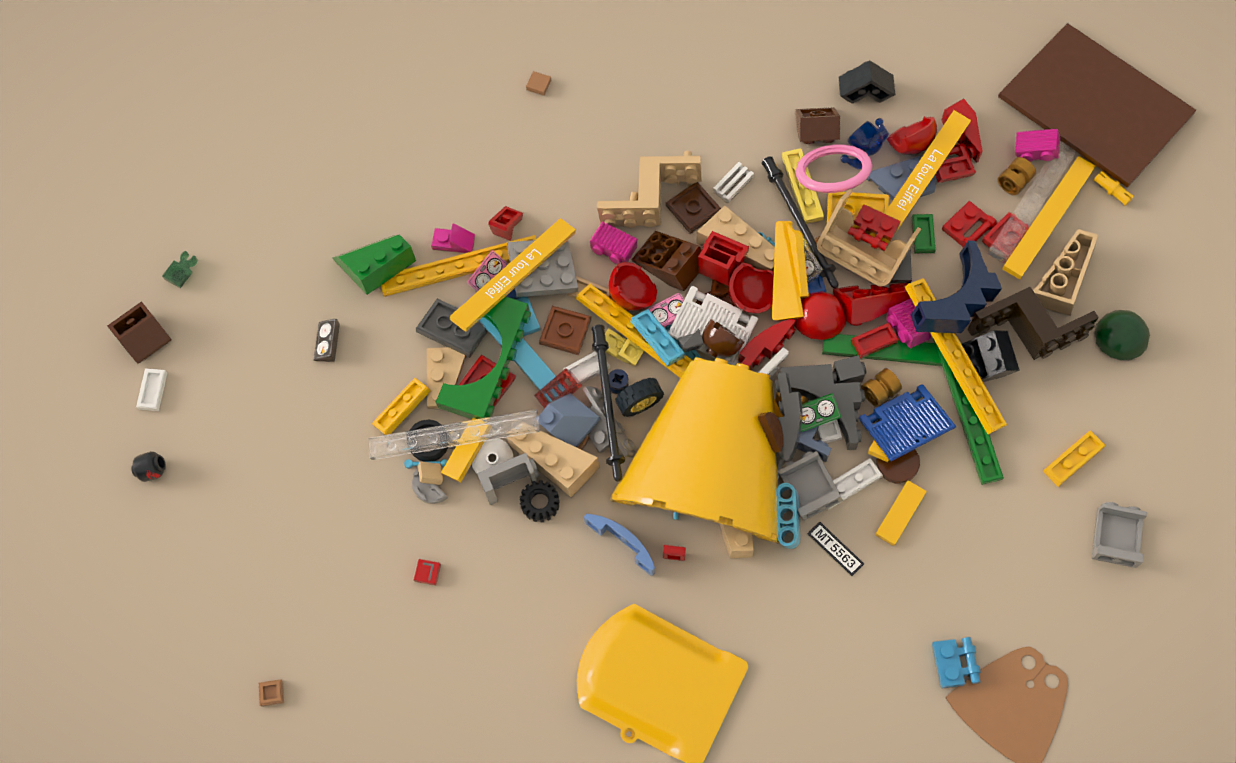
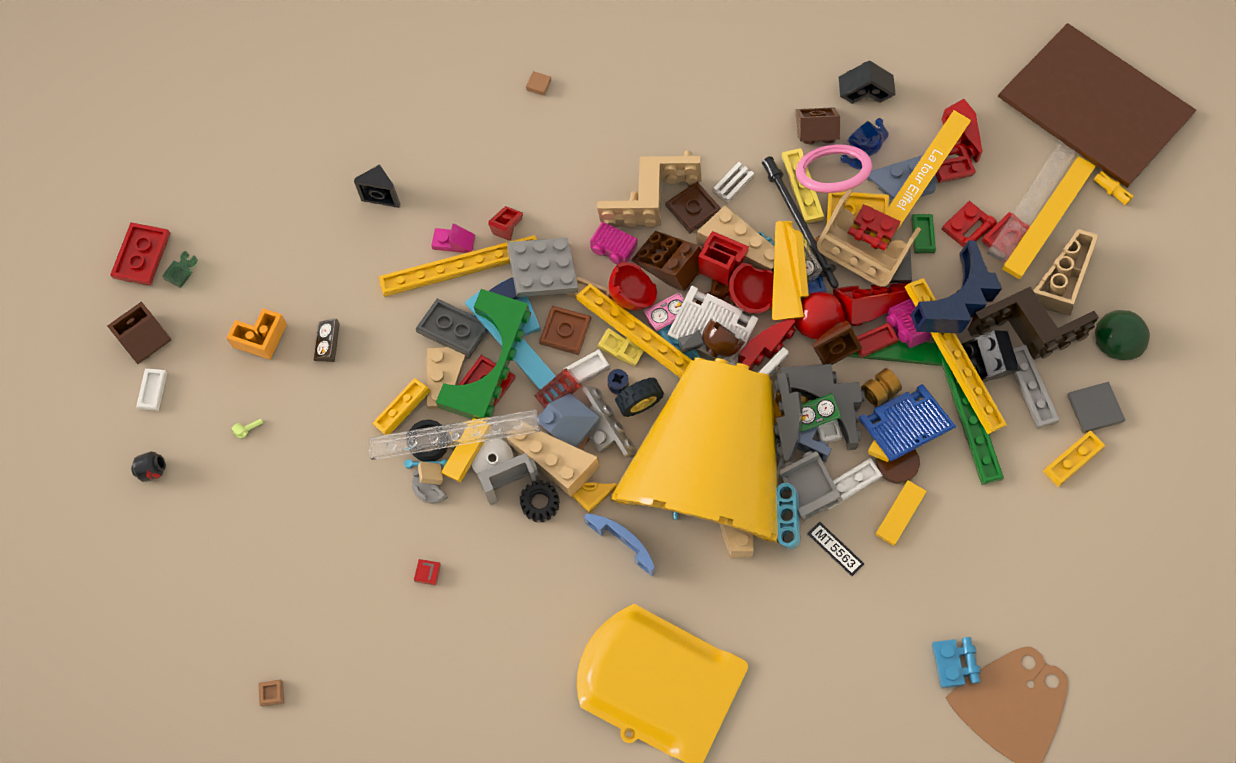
green wedge [332,234,416,295] -> none
yellow tile [450,218,576,332] -> none
slope [467,250,508,291] -> none
black bar [591,325,625,482] -> none
medium azure tile [630,309,685,367] -> none
red tile [663,545,686,561] -> none
reddish brown tile [758,412,783,453] -> none
dark grey brick [832,356,867,383] -> none
red cylinder [887,116,937,155] -> none
pearl gold wheel [997,157,1036,195] -> none
dark pink brick [1015,129,1060,162] -> none
light grey panel [1092,502,1147,568] -> none
none -> red plate [110,222,171,286]
none -> light orange brick [226,308,287,360]
none -> yellowish green hand [232,419,263,439]
none -> black slope [354,164,400,208]
none -> yellow tile [572,482,617,513]
none -> reddish brown slope [812,320,863,365]
none -> light grey plate [1013,345,1059,429]
none -> dark grey tile [1067,382,1125,433]

